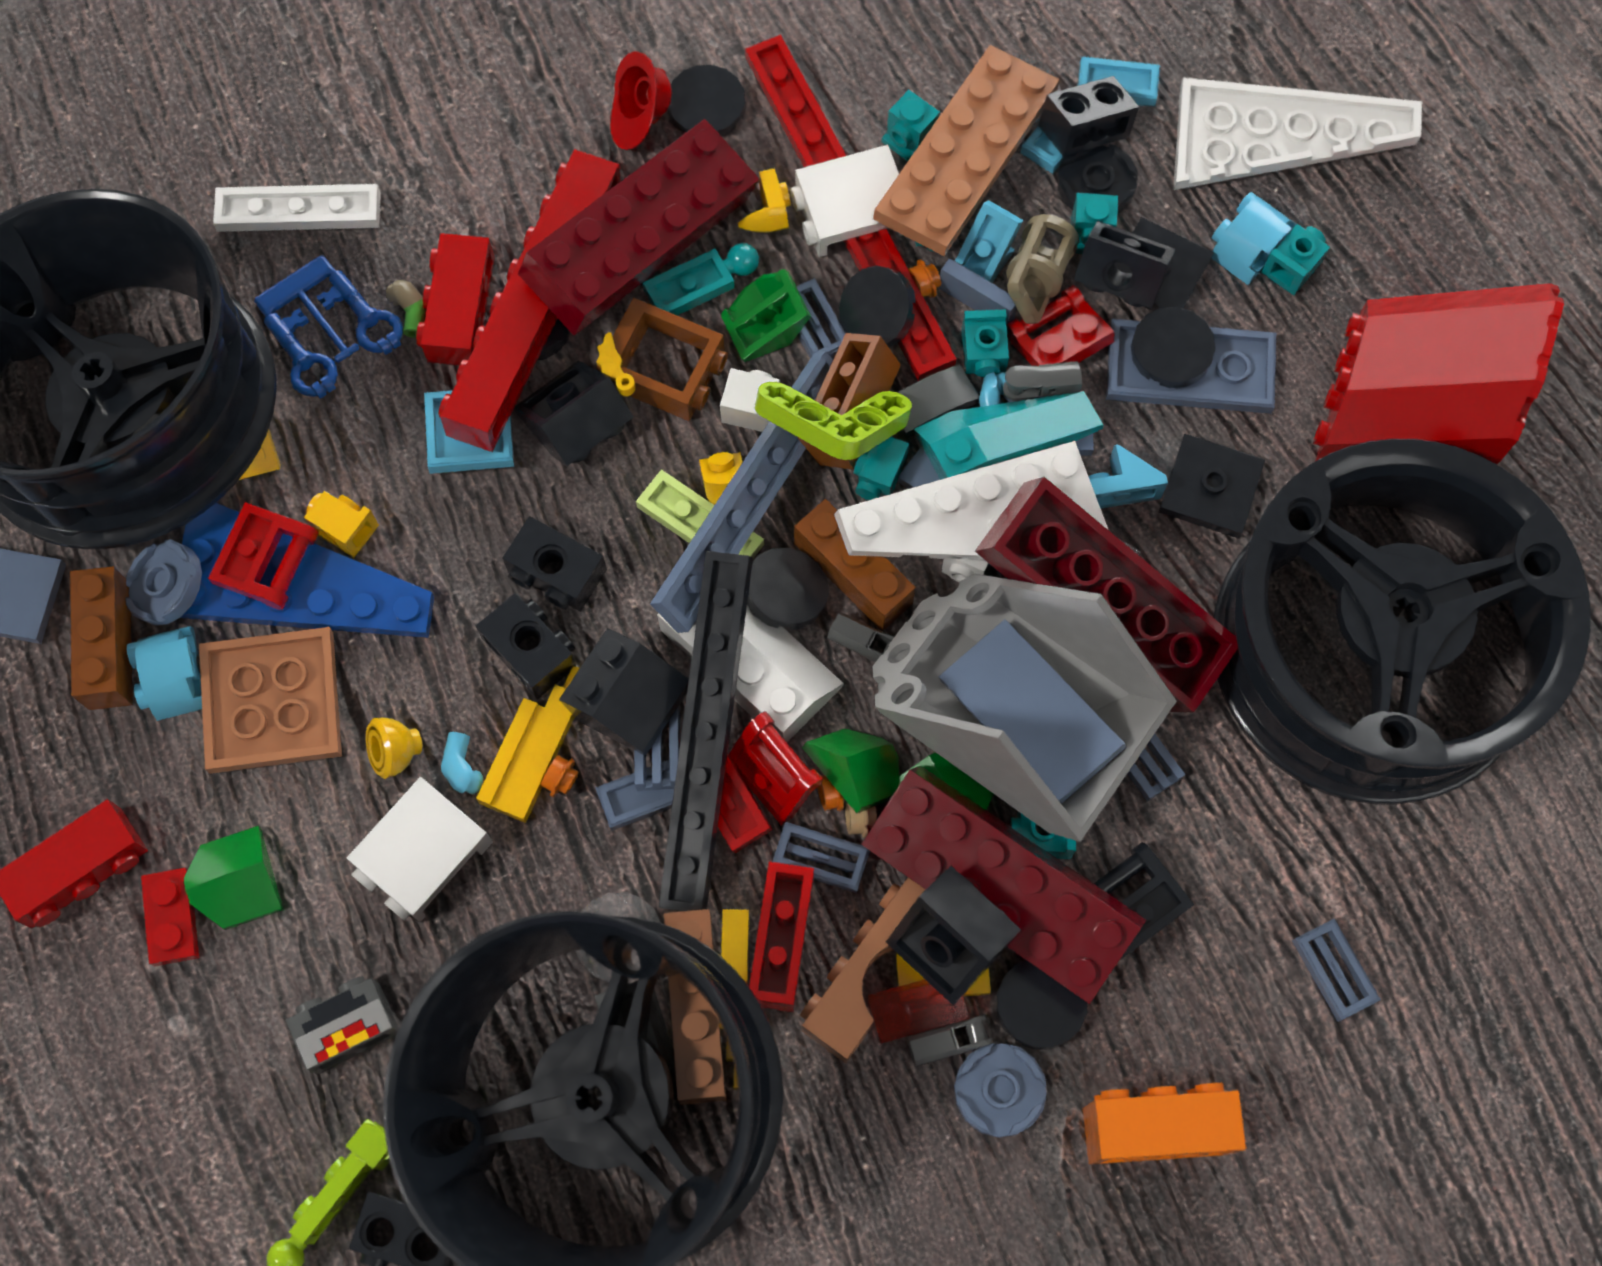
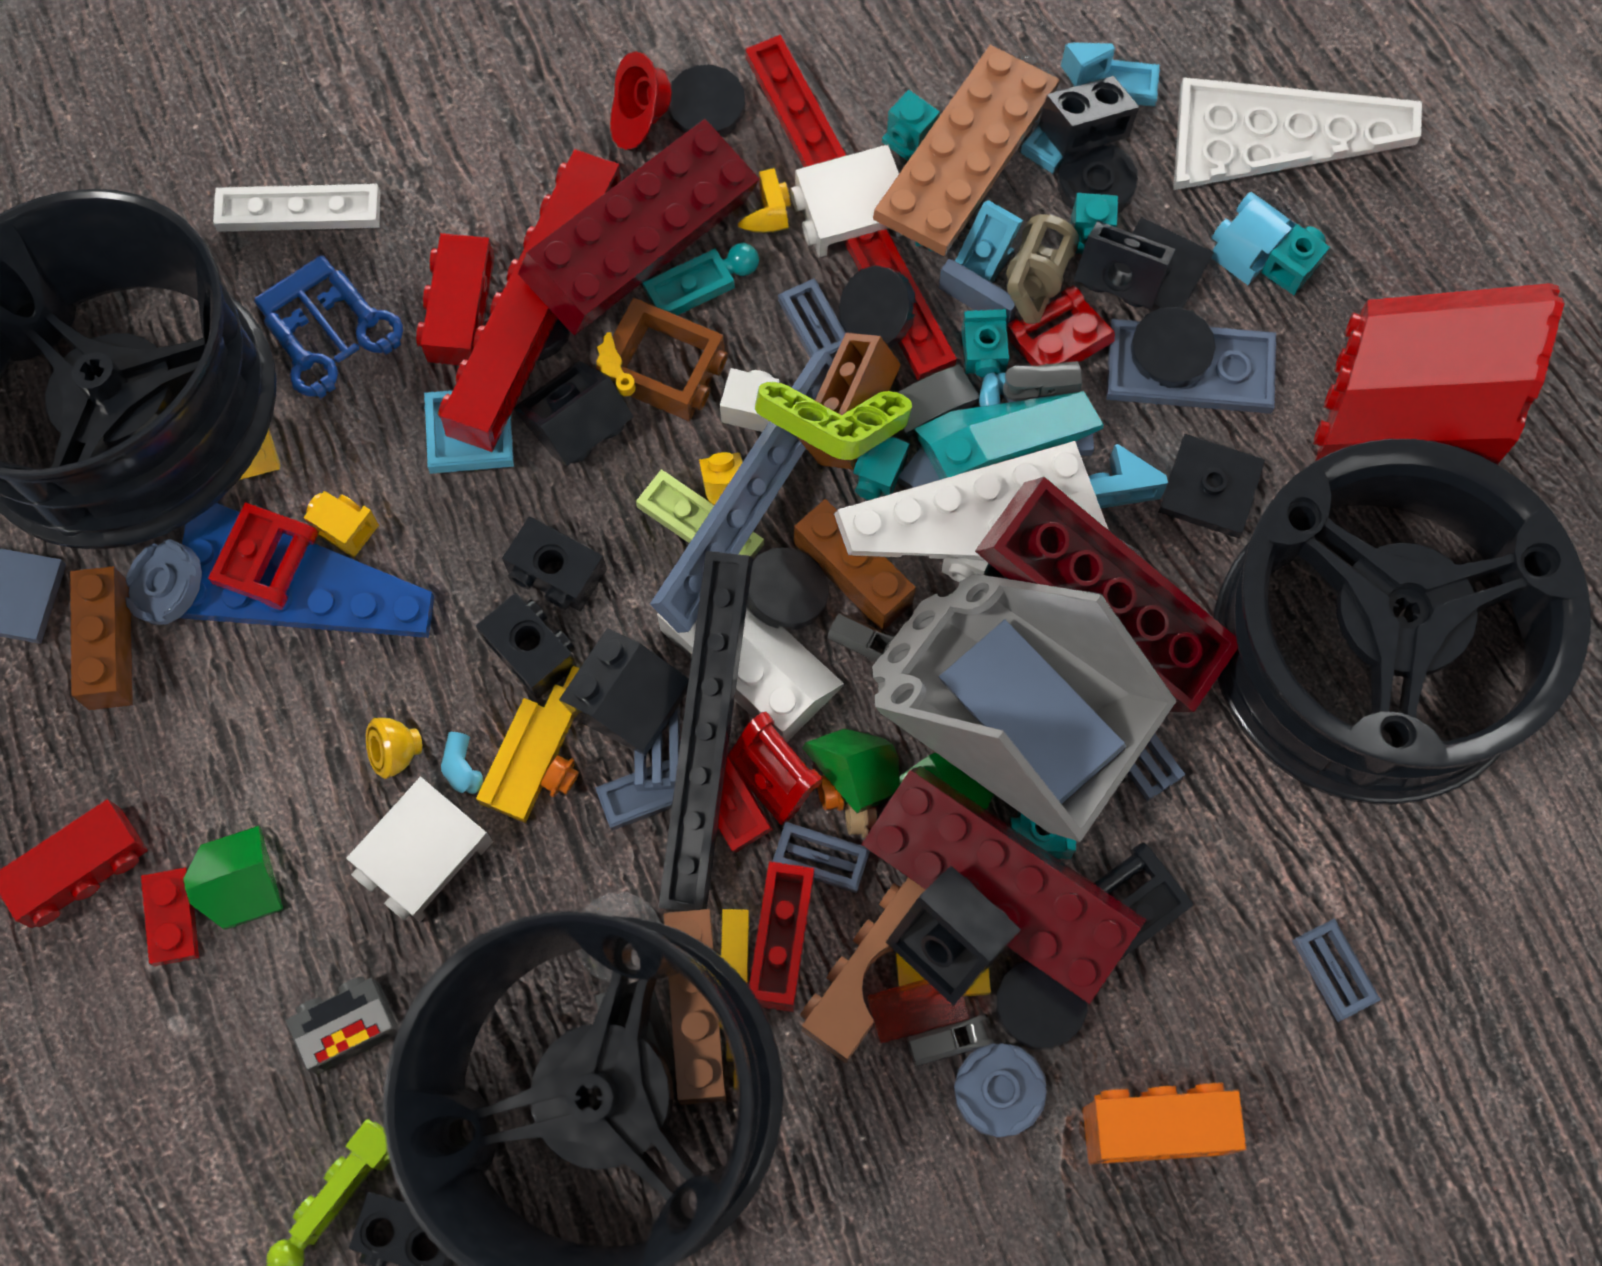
medium azure cylinder [127,626,202,721] -> none
nougat plate [199,627,342,774] -> none
arm [386,280,427,338] -> none
green slope [721,269,811,362] -> none
orange plate [908,259,941,298] -> none
none -> medium azure slope [1061,43,1115,86]

